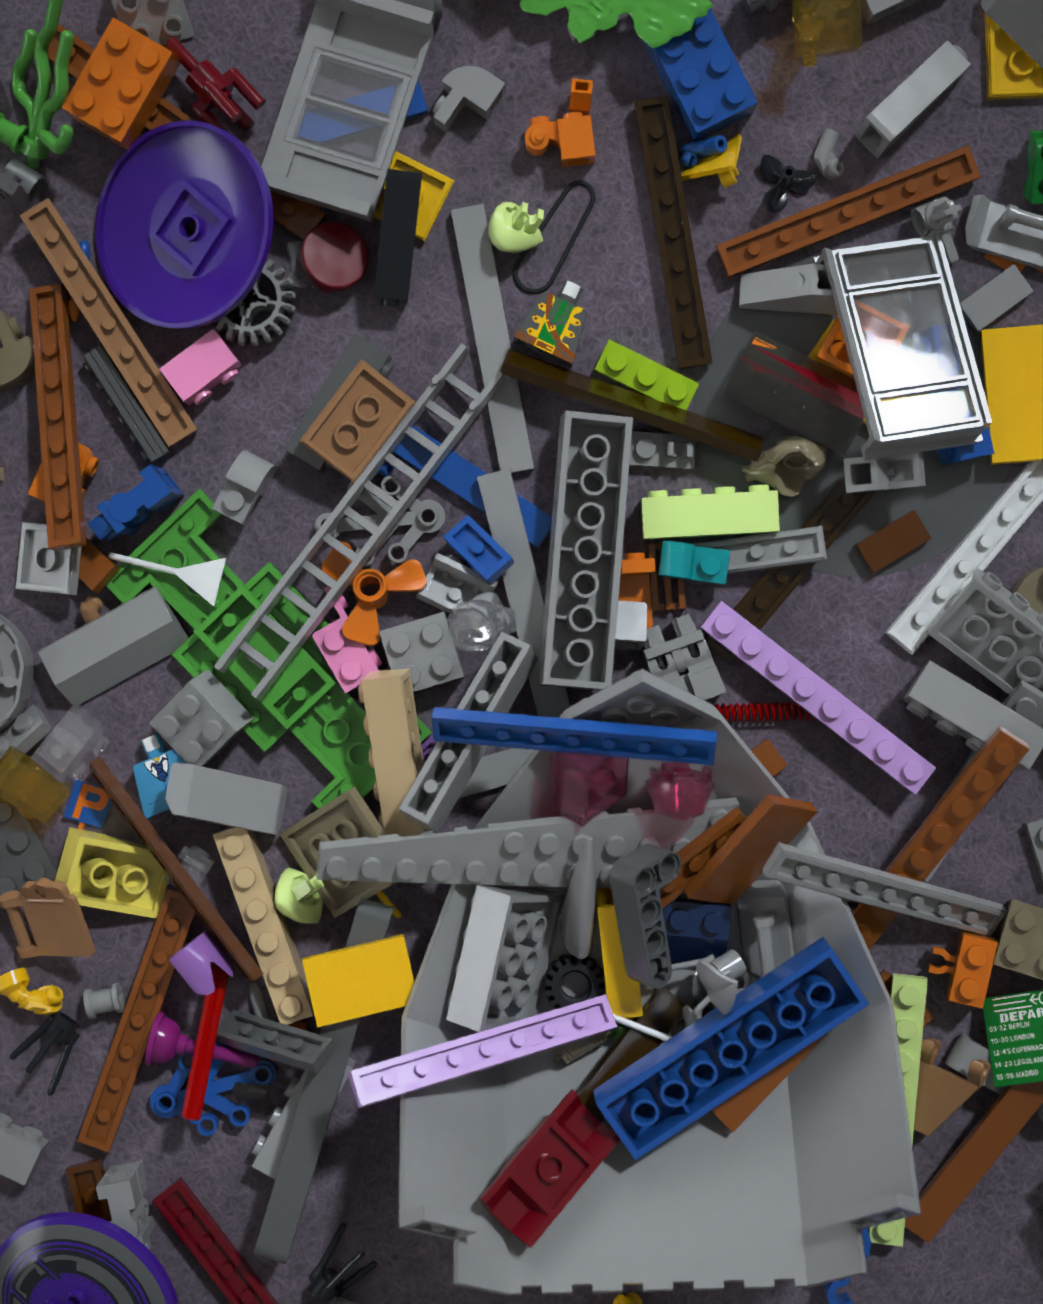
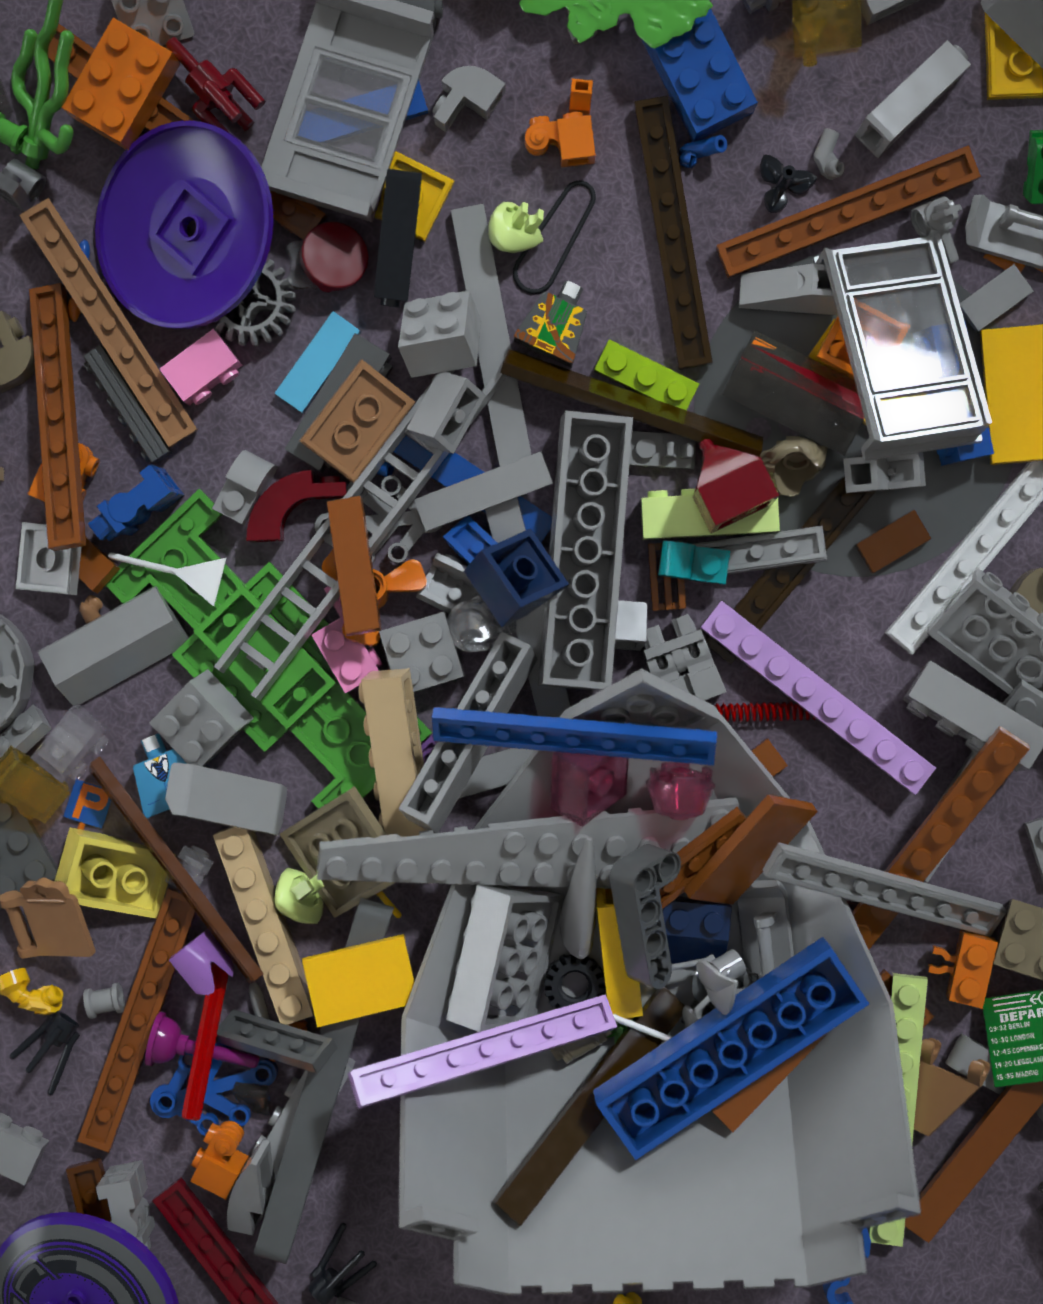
dark red piece [479,1090,621,1248] -> none
orange bracket [619,553,656,628] -> none
yellow piece [681,134,742,188] -> none
none -> orange brick [190,1121,249,1200]
none -> light grey slope [227,1139,275,1236]
none -> dark red arch [246,470,348,542]
none -> medium azure tile [275,311,361,414]
none -> dark orange tile [327,496,382,636]
none -> light grey brick [398,290,481,378]
none -> light grey brick [407,372,486,454]
none -> light grey tile [414,451,553,531]
none -> dark blue slope [464,528,569,627]
none -> dark red piece [693,439,779,534]

